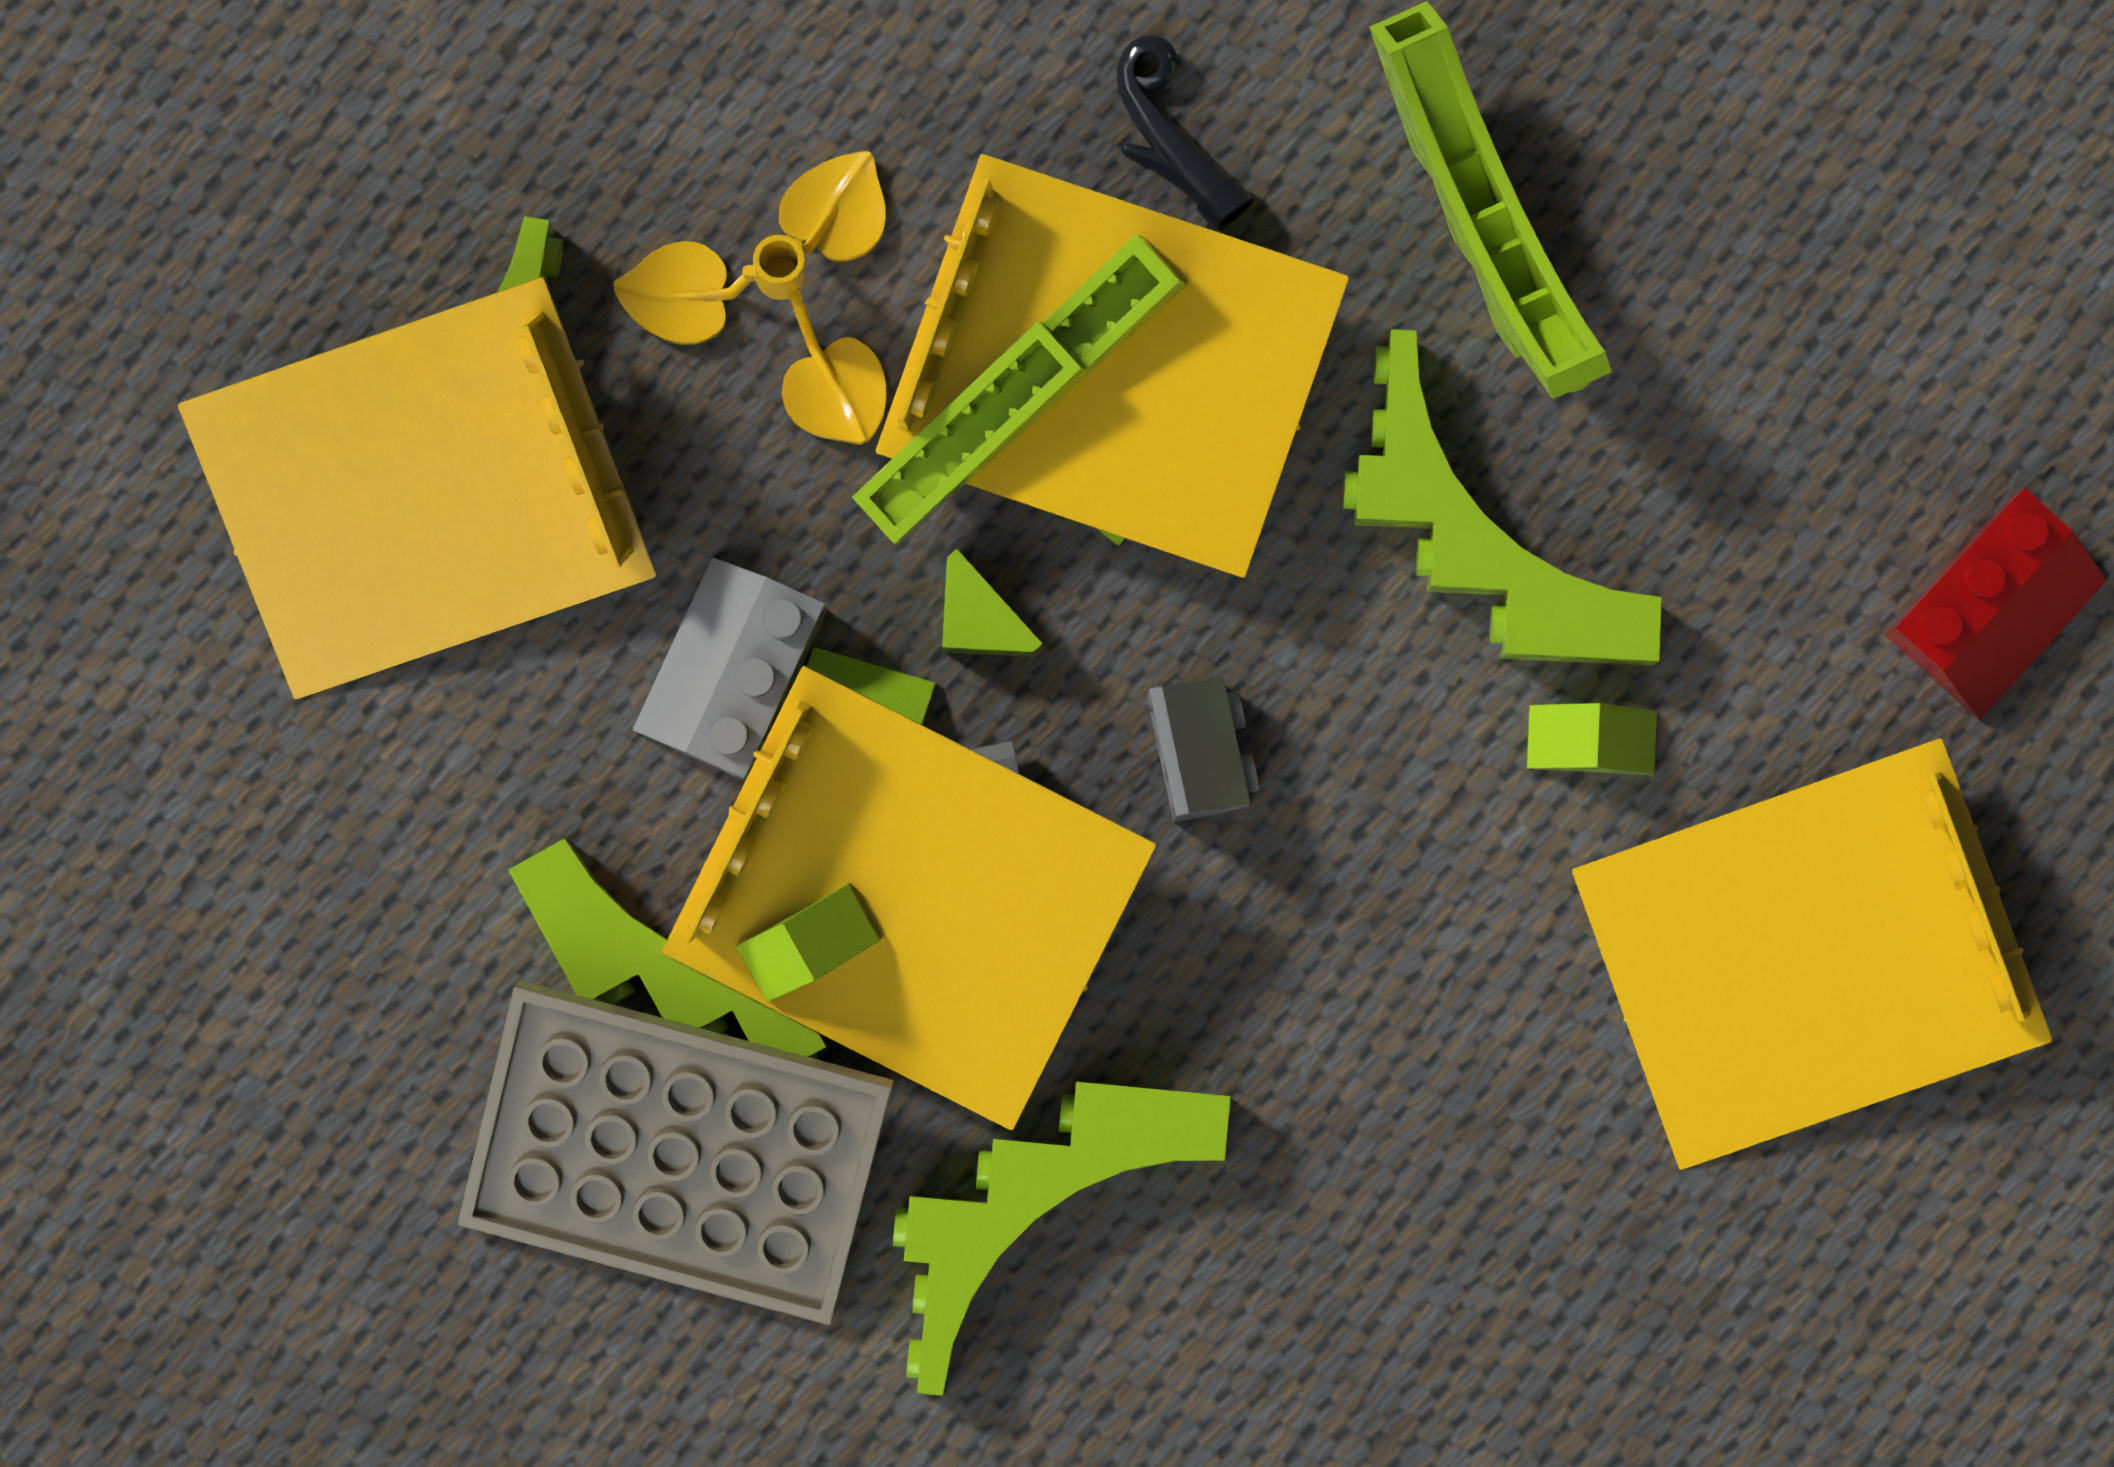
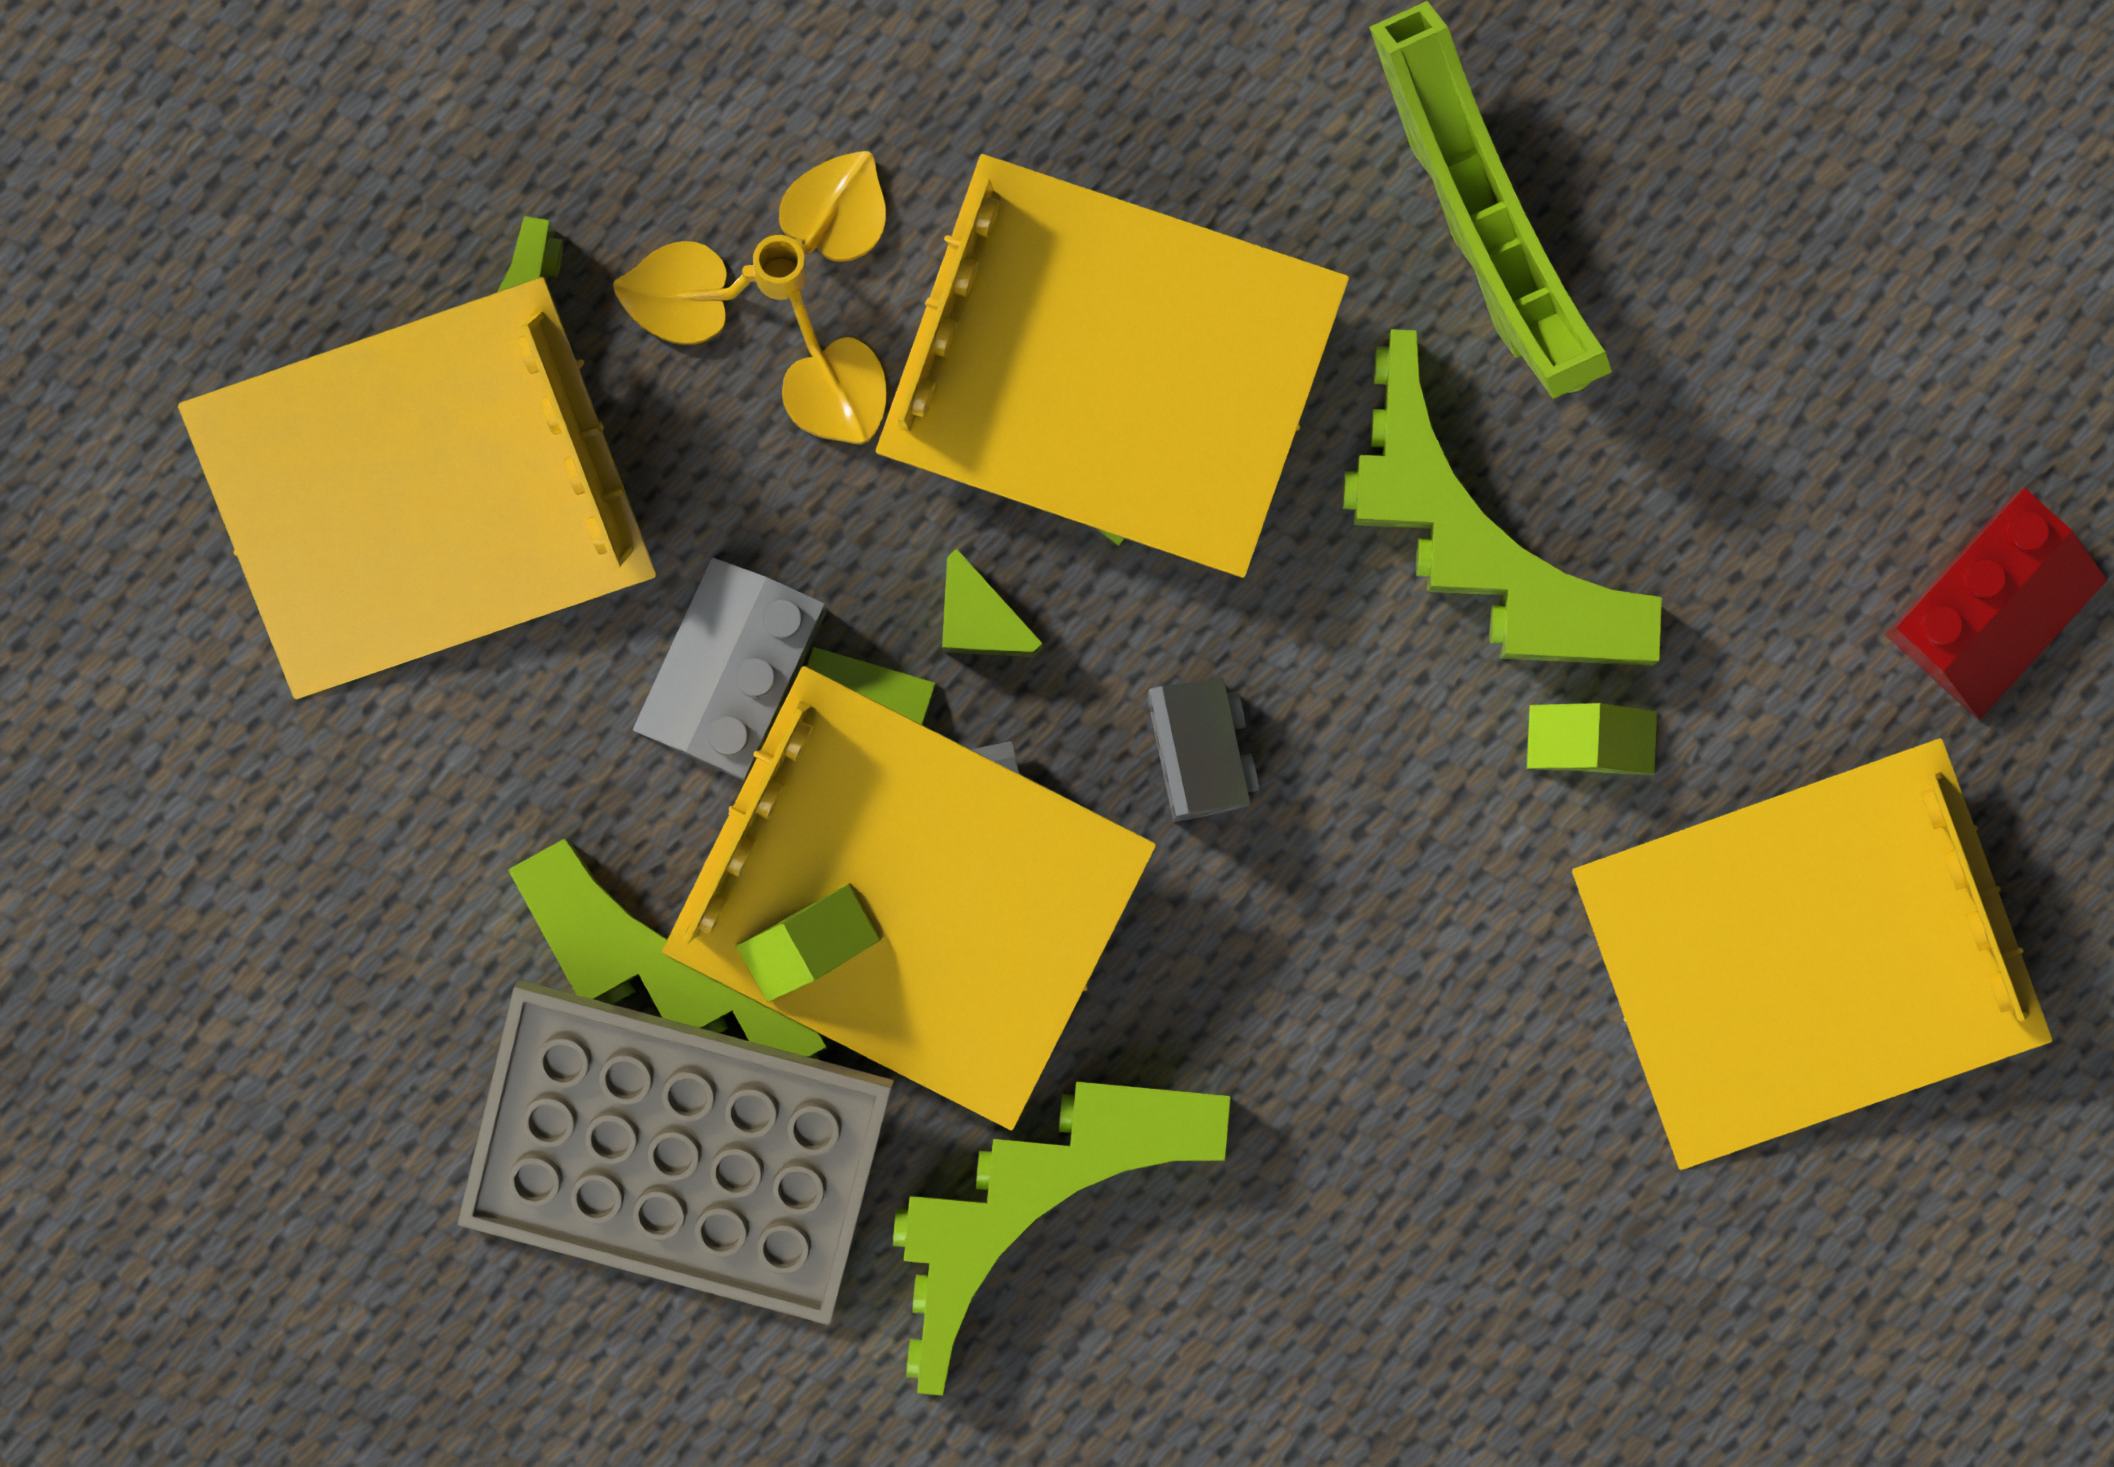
lime slope [852,234,1188,545] -> none
black plant [1116,35,1254,232] -> none

